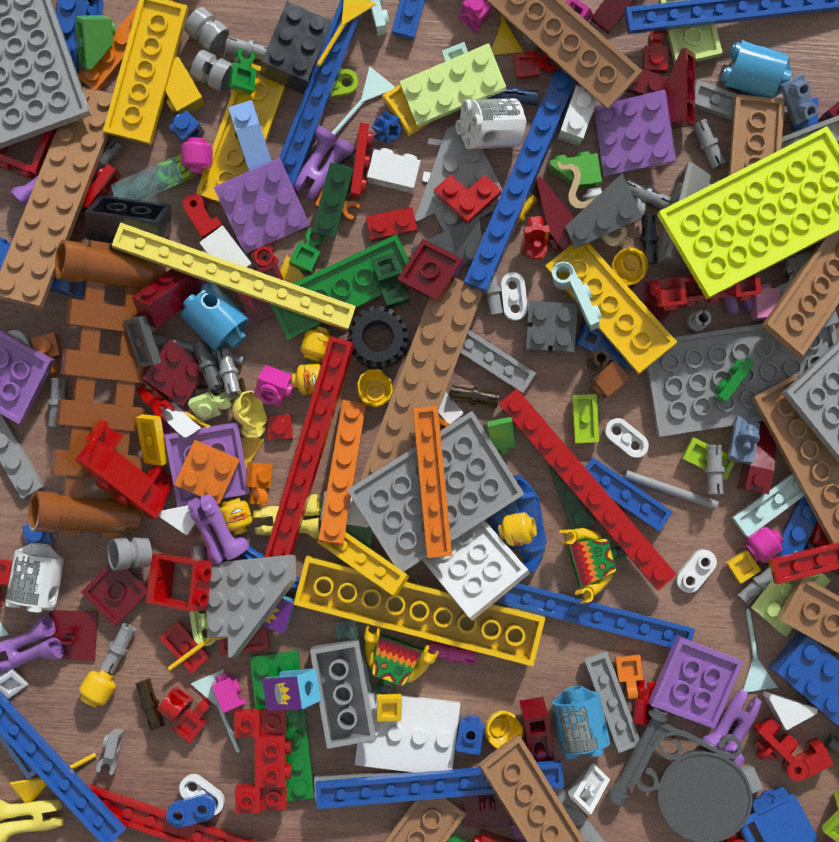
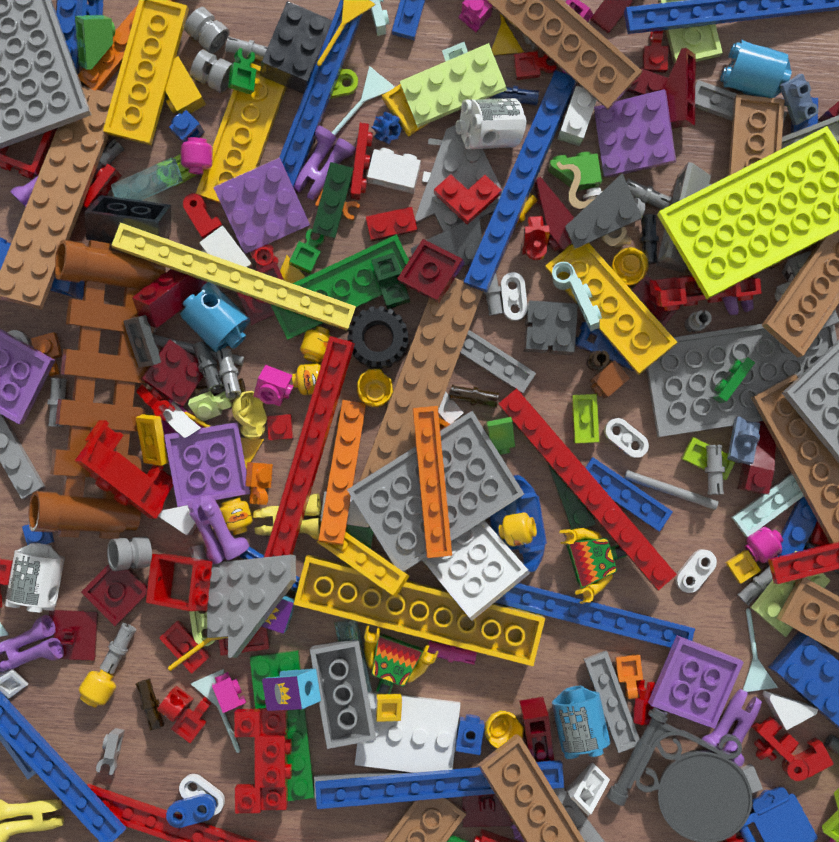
yellow piece [10,753,96,803] -> none
orange plate [174,439,240,504] -> none
light blue slope [228,100,272,171] -> none
light grey pin [692,119,726,169] -> none
bright pink brick [750,284,780,321] -> none

